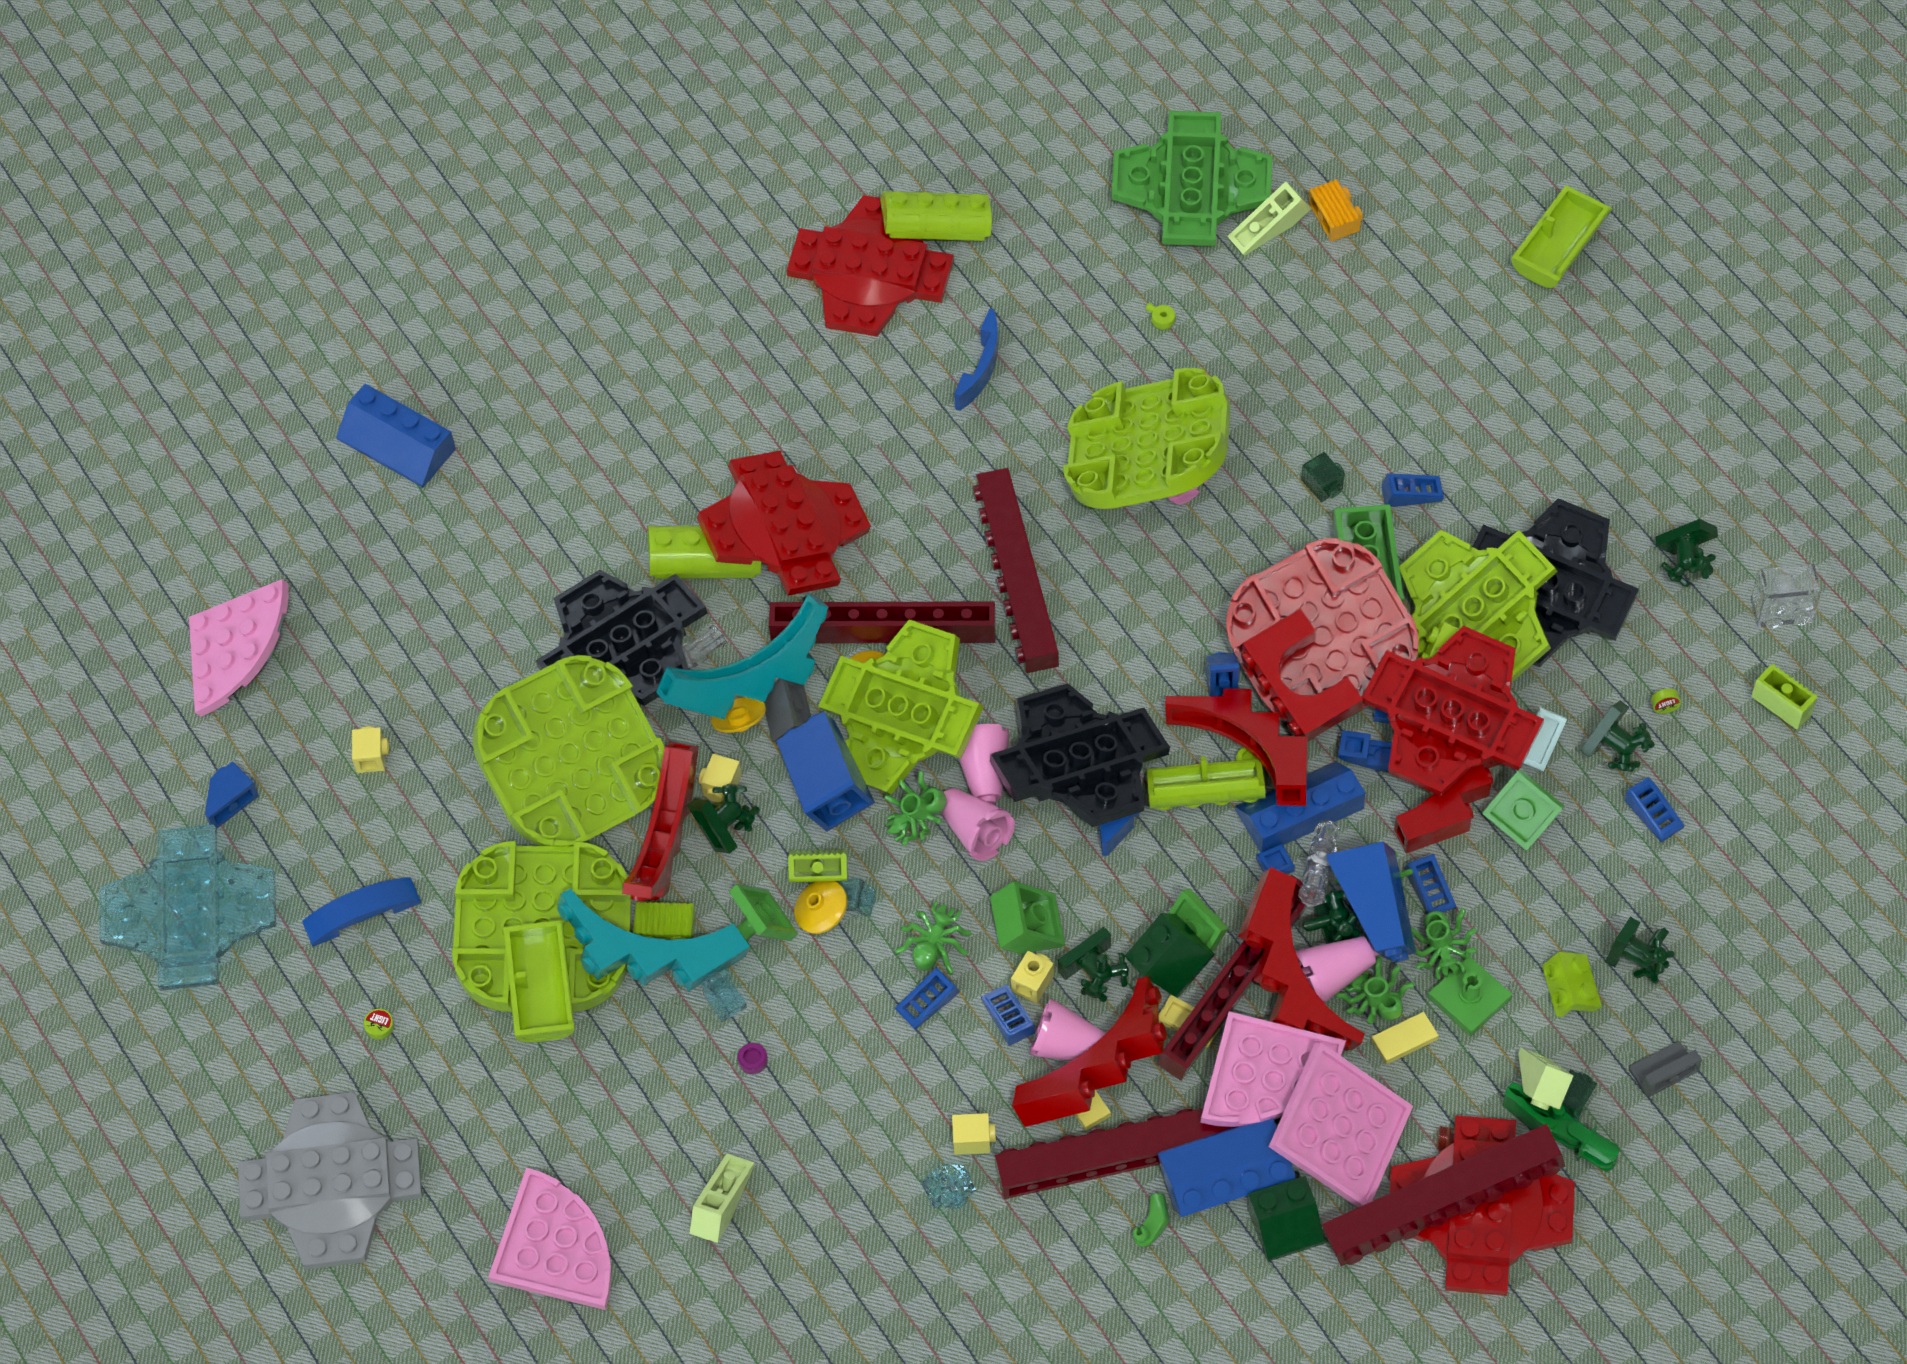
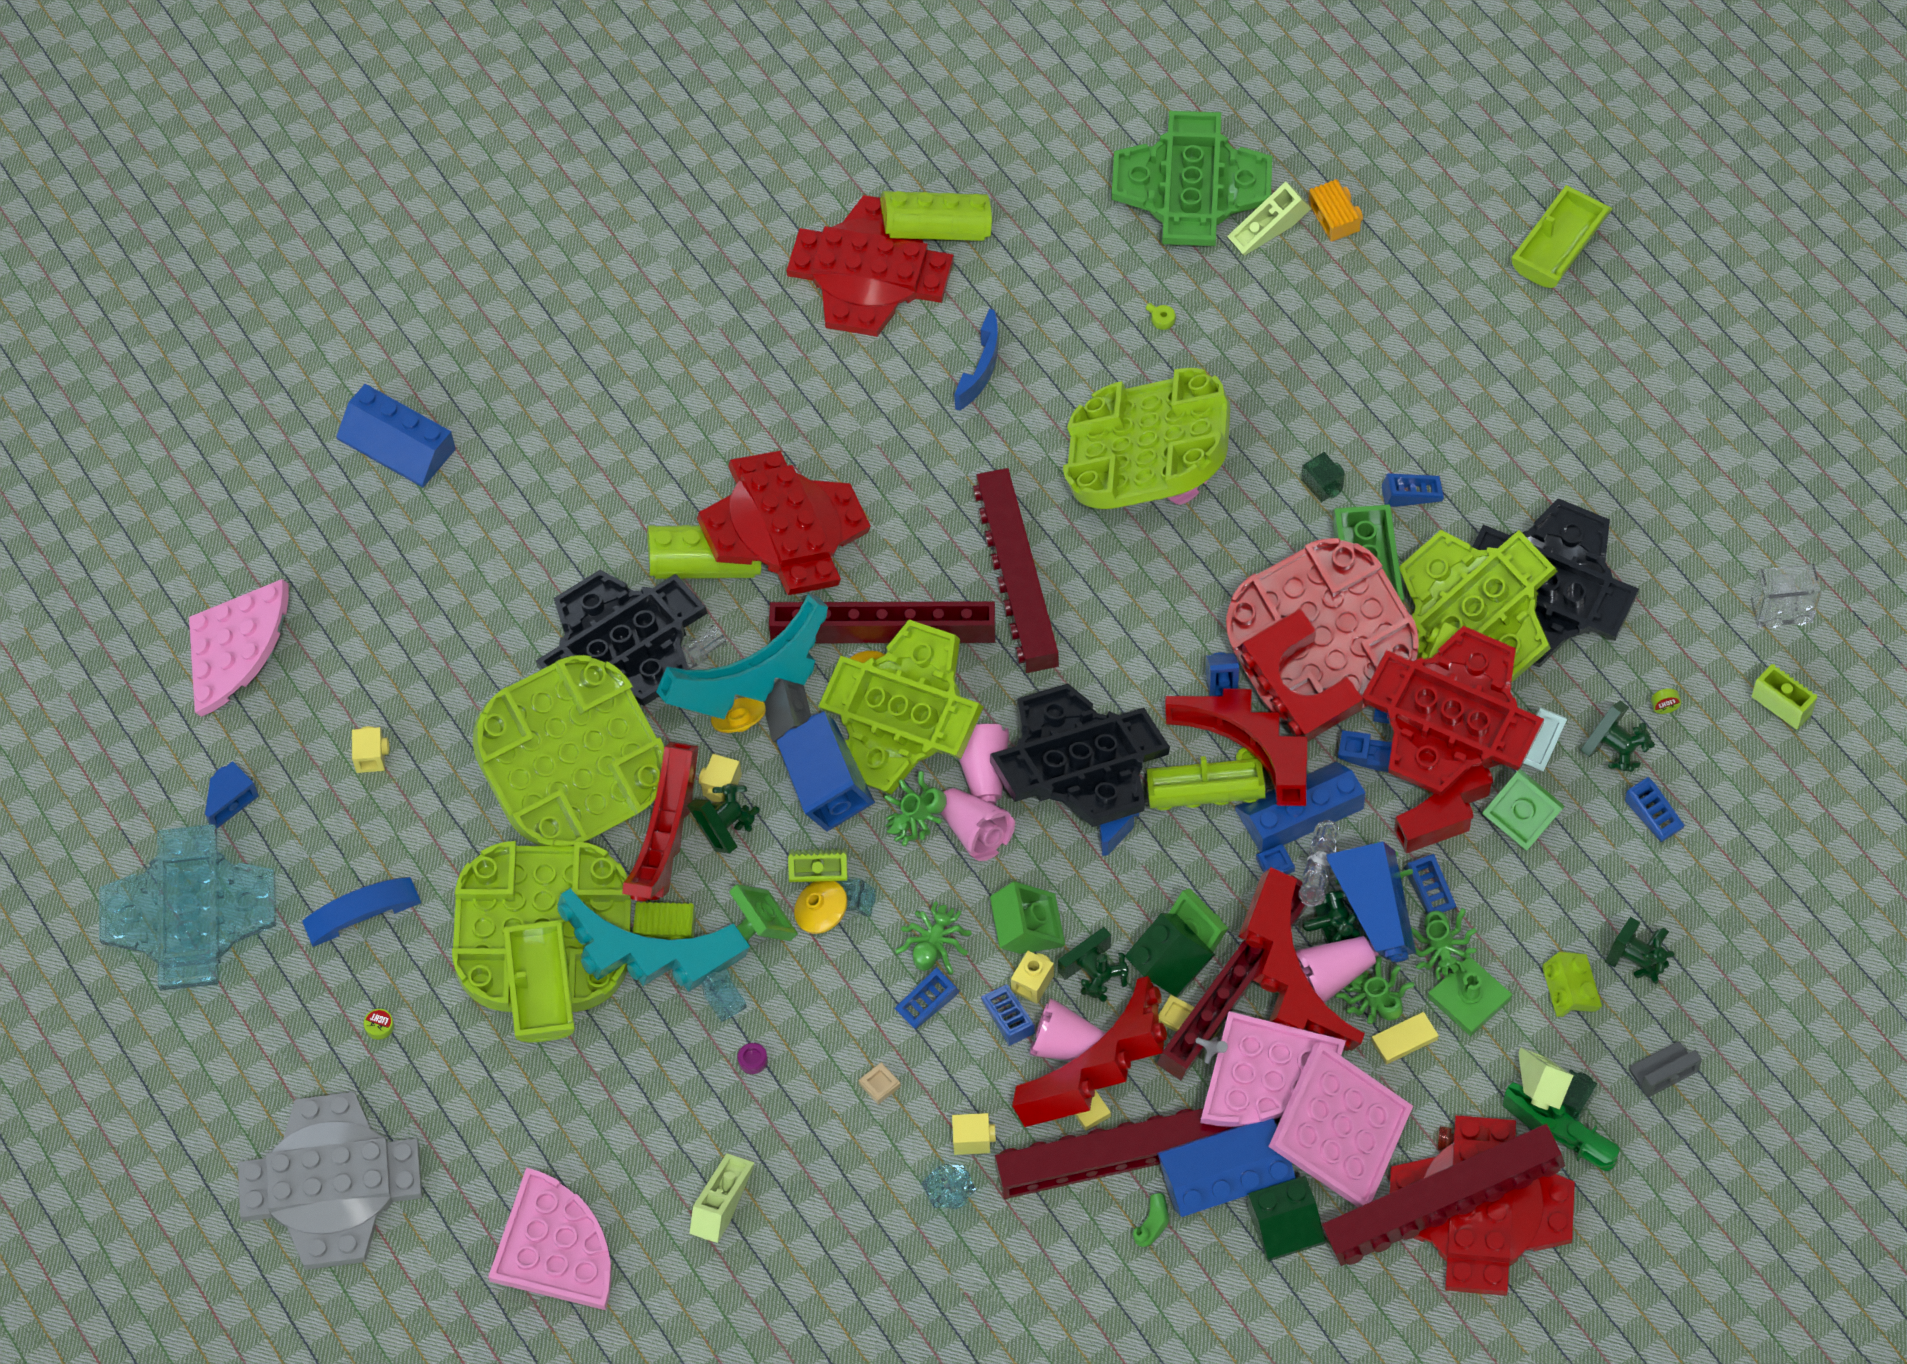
dark green piece [1655,519,1718,587] -> none
none -> tan tile [858,1062,901,1105]
none -> light grey bar [1196,1037,1228,1064]

